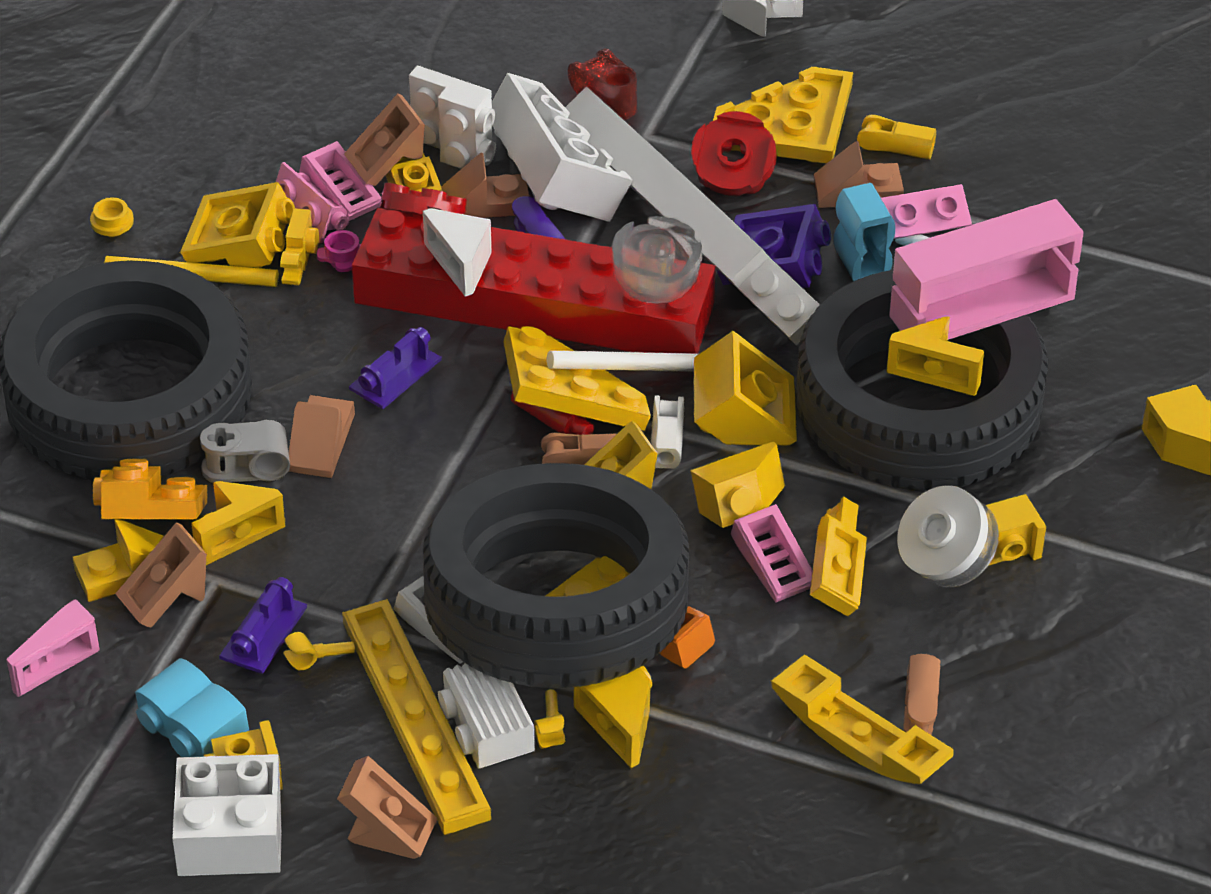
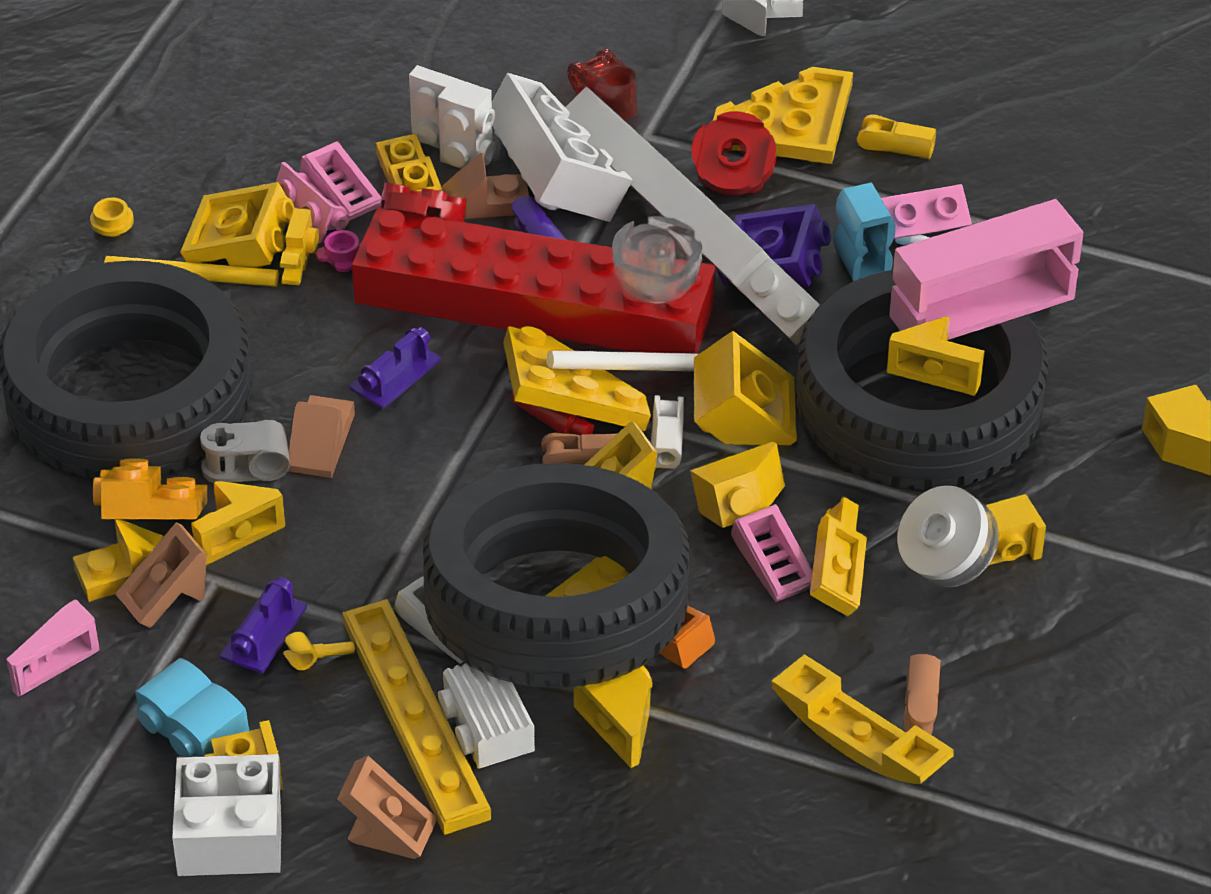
nougat slope [344,94,425,186] -> none
white slope [423,208,492,297] -> none
yellow hand [534,689,565,749] -> none
nougat slope [814,141,904,208] -> none

